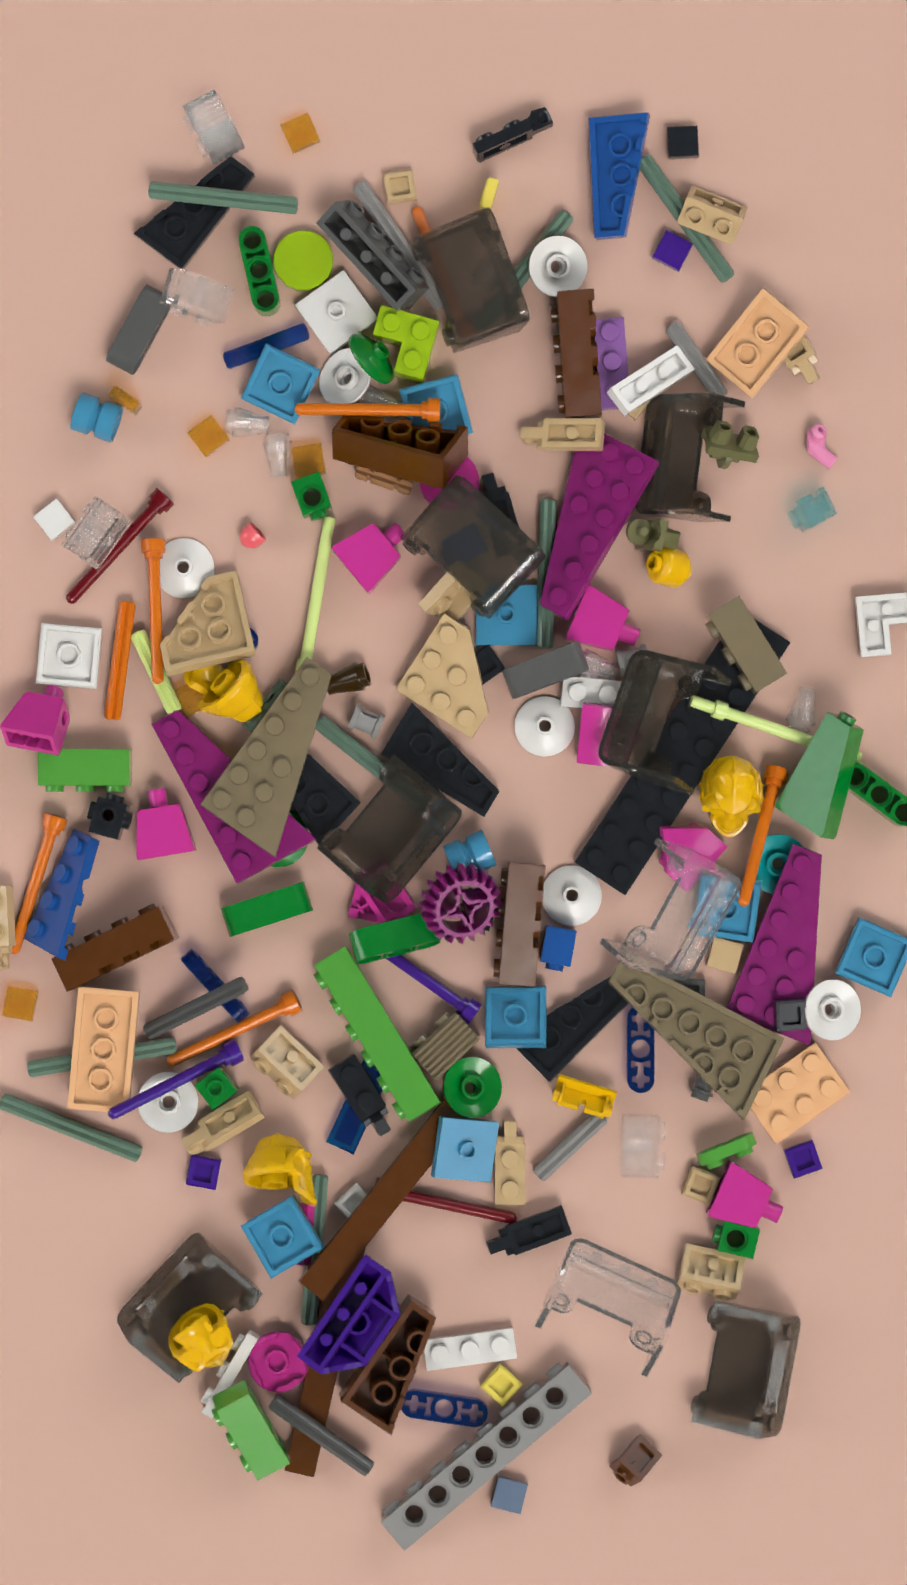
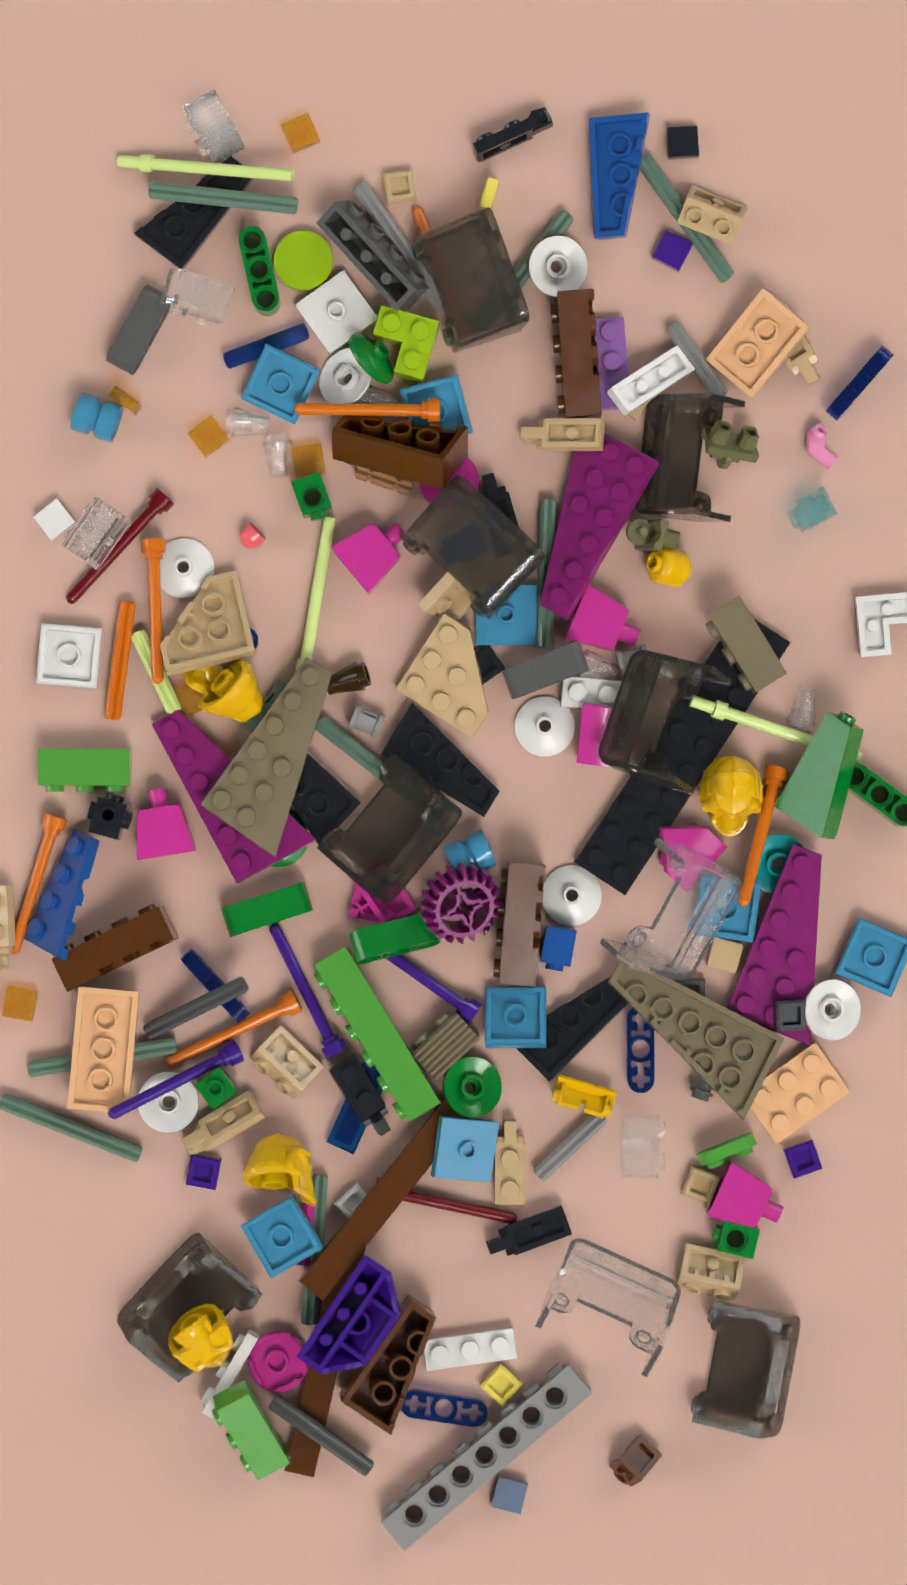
dark pink torso [0,685,70,756] -> none
none -> yellowish green bar [117,154,294,182]
none -> dark purple piece [269,923,348,1060]
none -> clear blue beam [826,345,894,421]

